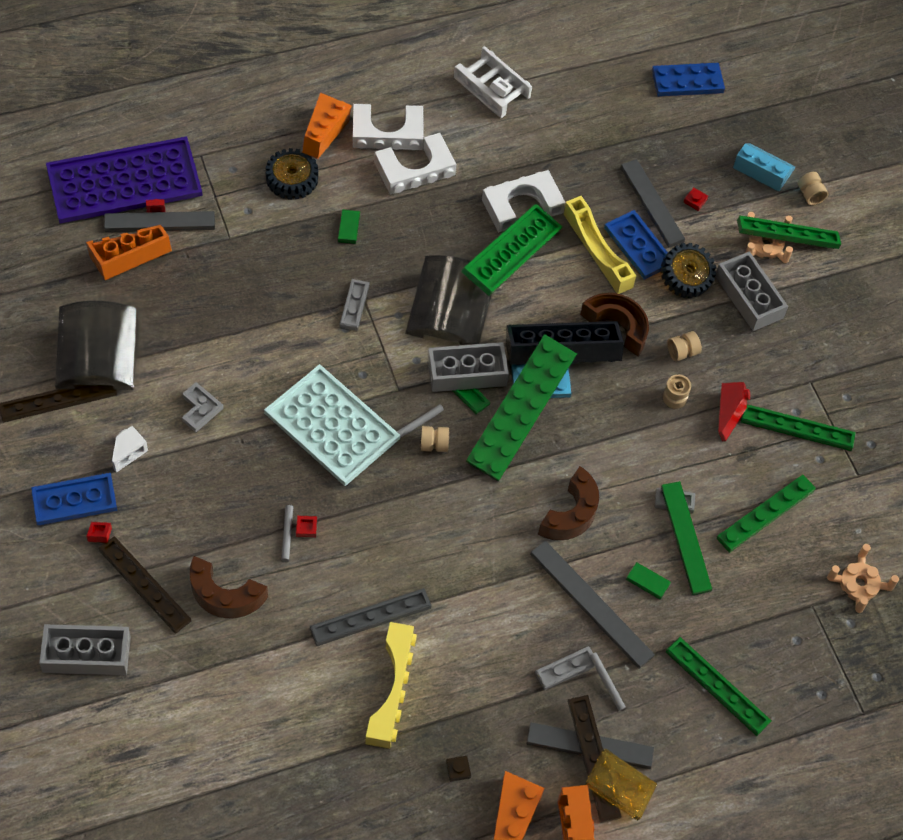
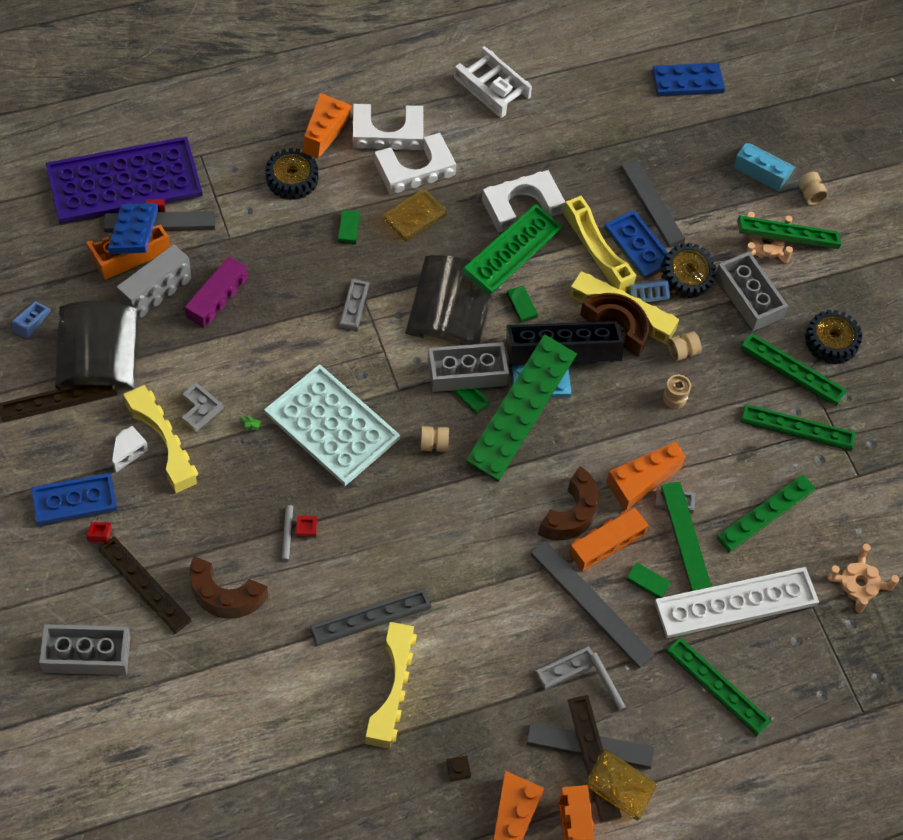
light grey bar [397,404,444,438] -> none
red plate [683,187,708,211] -> none
red slope [718,382,750,441] -> none
none -> medium blue slope [12,301,51,339]
none -> blue plate [108,203,158,254]
none -> light grey brick [117,244,191,321]
none -> light yellow arch [123,385,198,493]
none -> magenta brick [185,257,248,328]
none -> bright green plant [239,415,262,430]
none -> clear yellow plate [383,188,447,242]
none -> green tile [506,285,538,323]
none -> light yellow arch [569,271,679,345]
none -> orange brick [569,508,649,572]
none -> orange wedge [606,441,686,511]
none -> medium blue slope [629,279,670,302]
none -> white plate [654,567,819,639]
none -> green plate [740,333,847,407]
none -> wheel [805,310,862,364]

